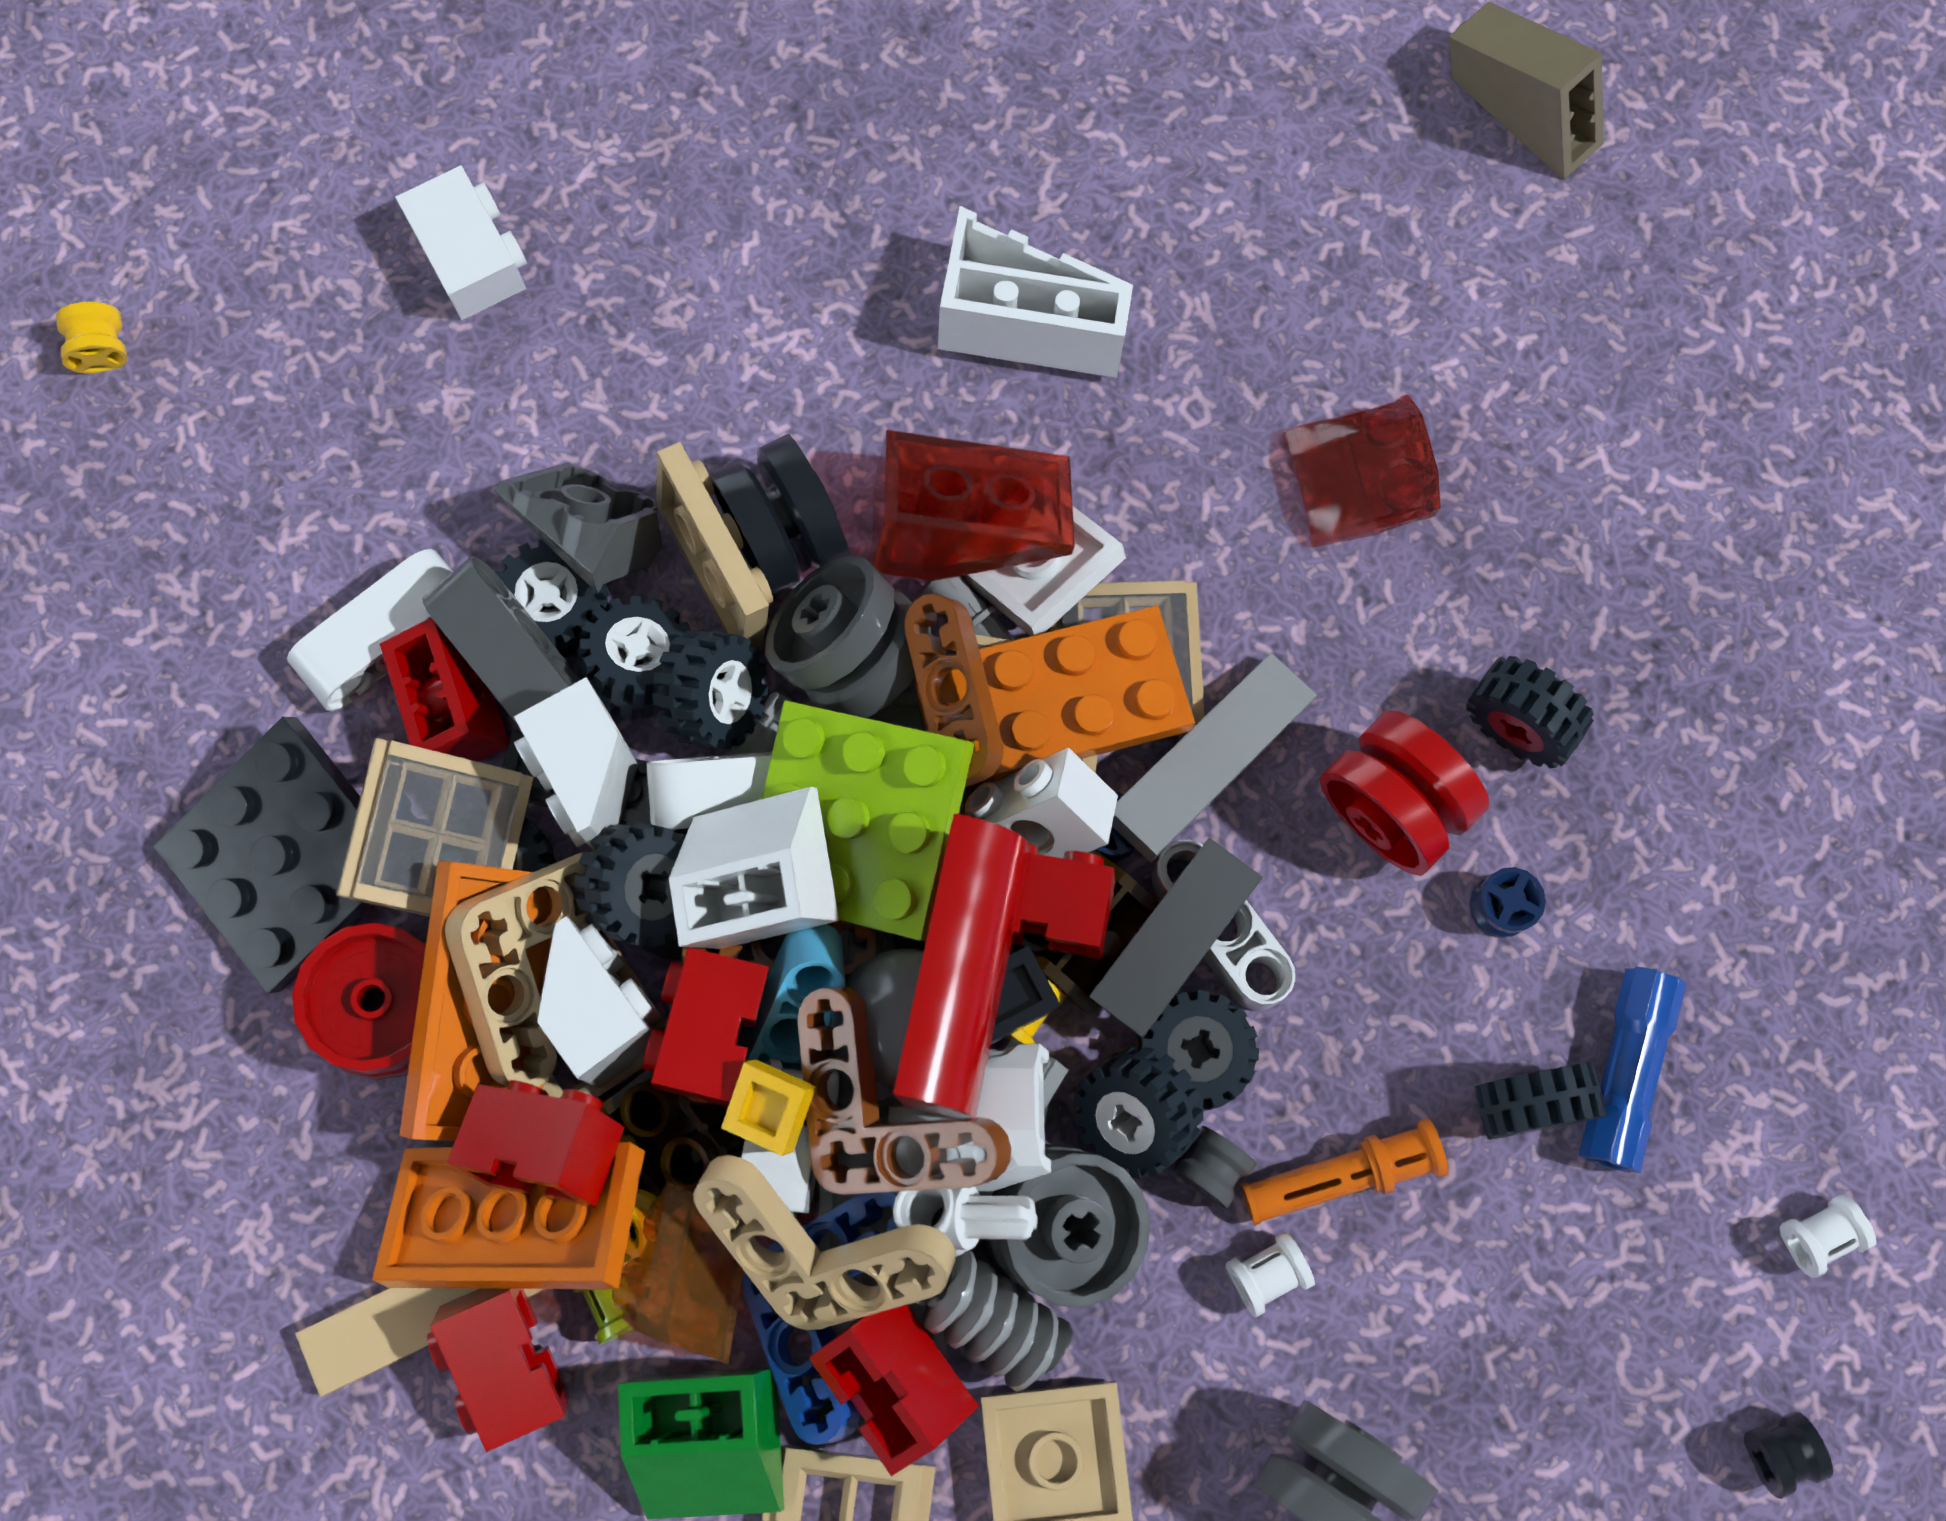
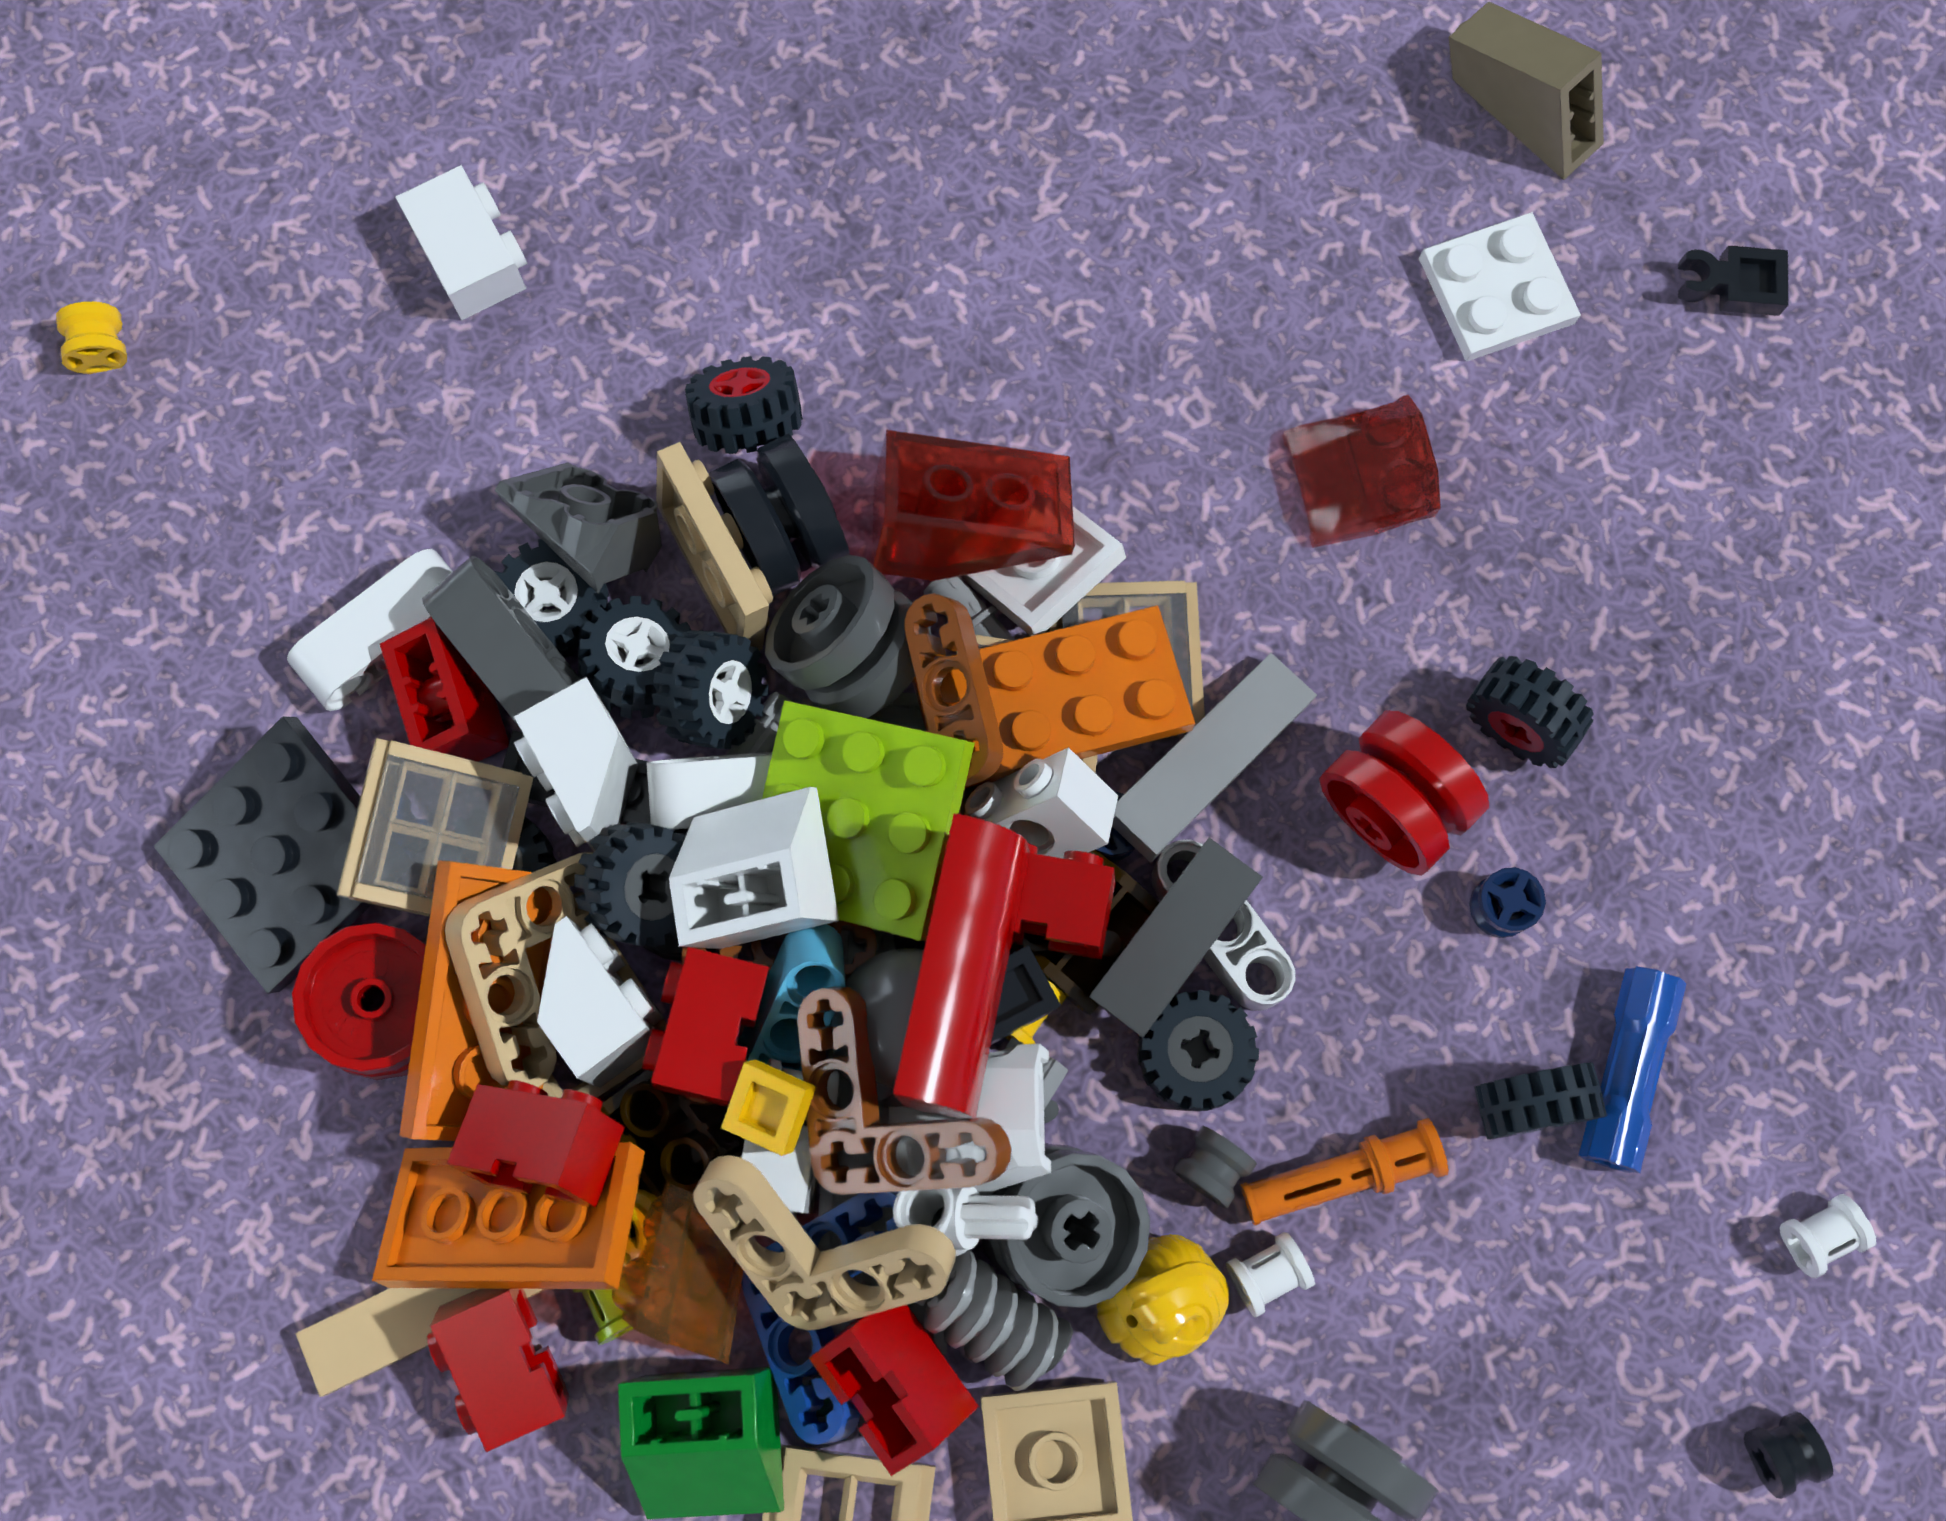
white wedge [938,206,1133,378] -> none
black wheel [1073,1046,1203,1179] -> none
none -> black wheel [685,356,803,454]
none -> yellow hair [1096,1234,1229,1366]
none -> white plate [1419,212,1581,362]
none -> black plate [1678,245,1789,316]

